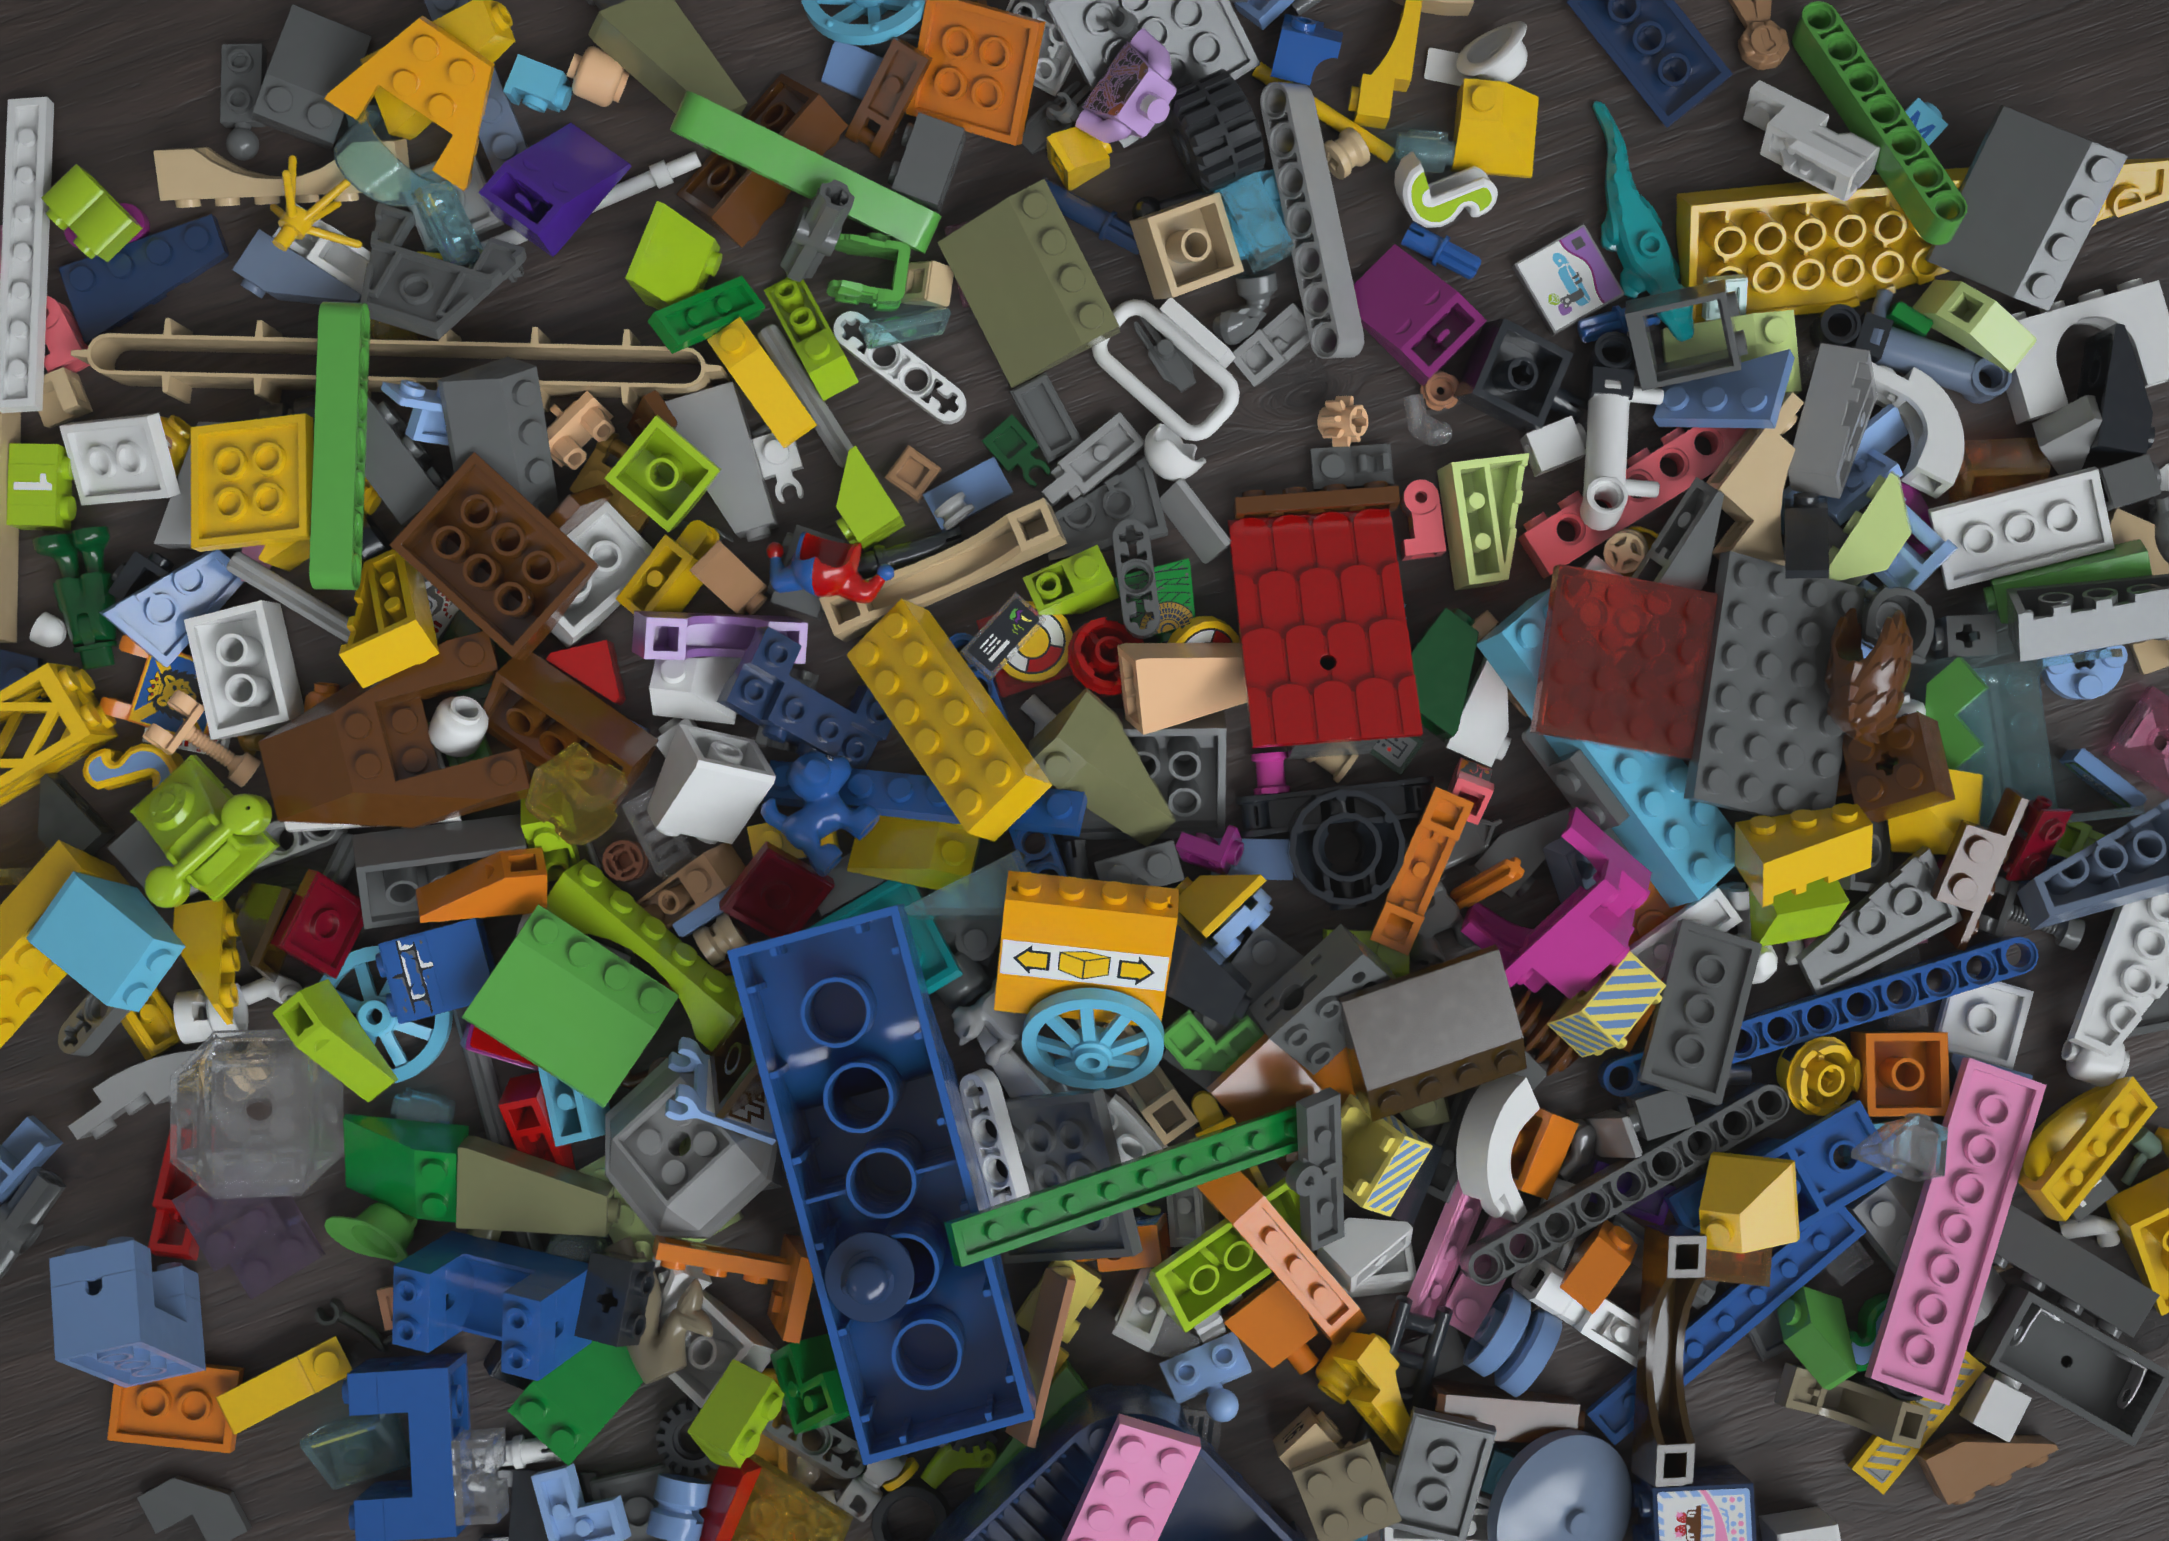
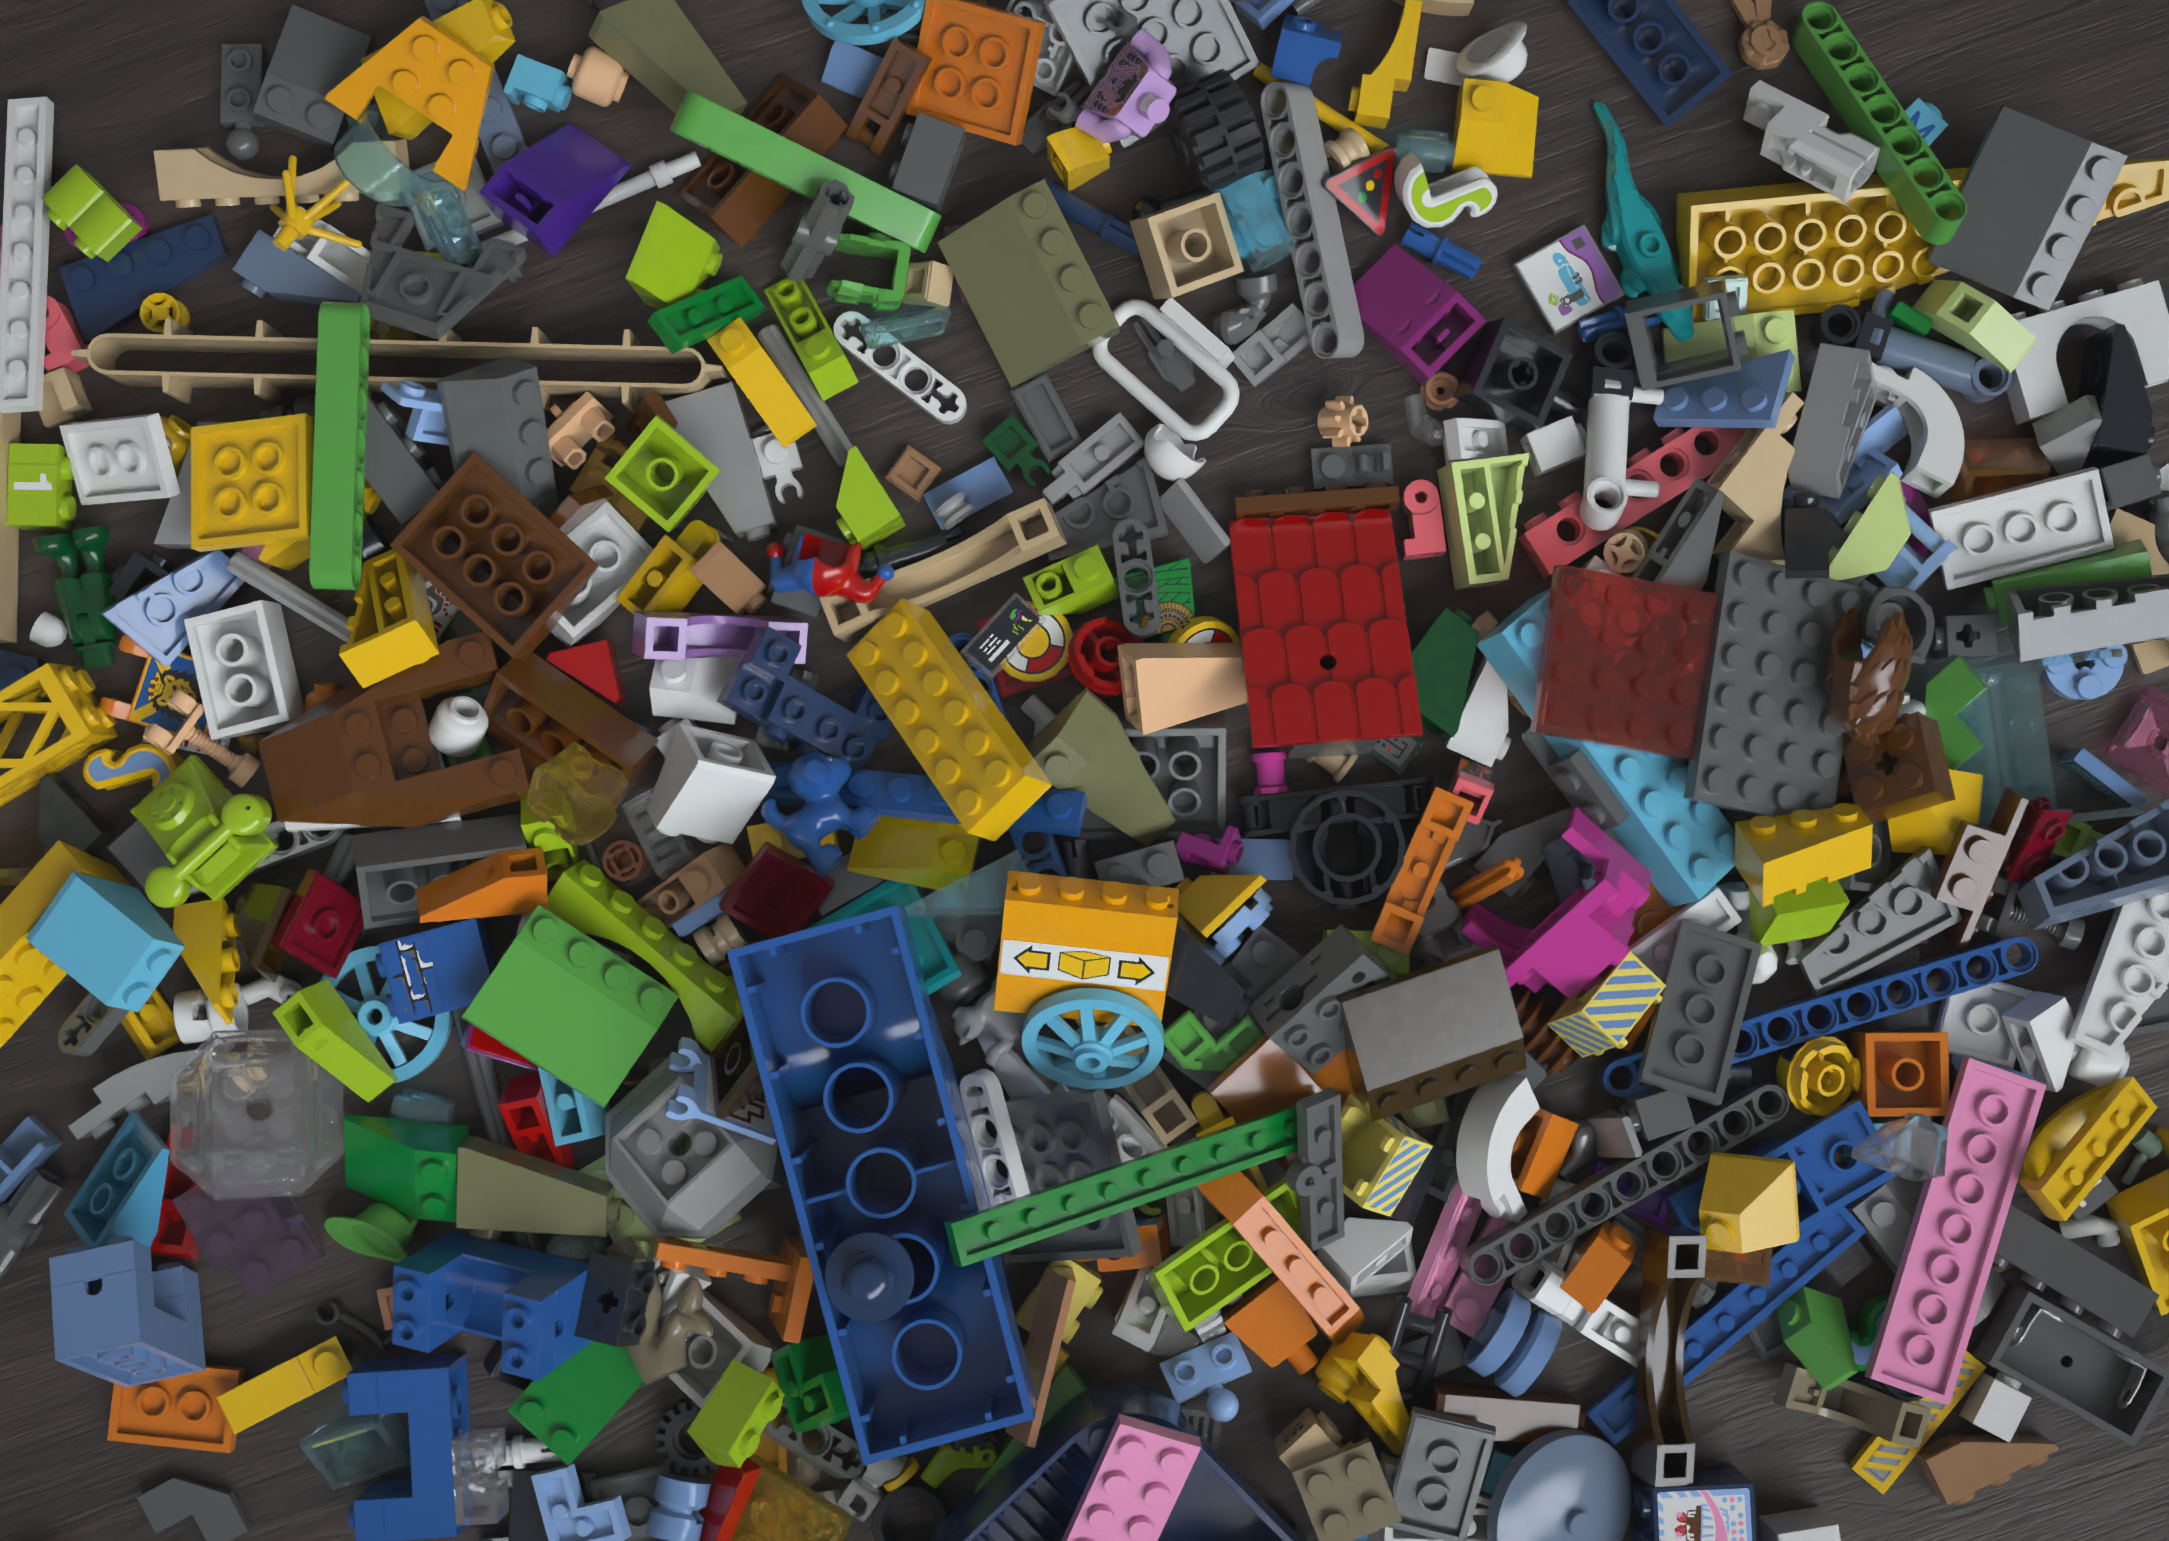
none -> dark azure slope [63,1110,170,1249]
none -> yellow wheel [139,293,191,334]
none -> piece [1322,146,1397,237]
none -> white slope [1442,418,1509,465]
none -> white slope [2001,991,2075,1092]

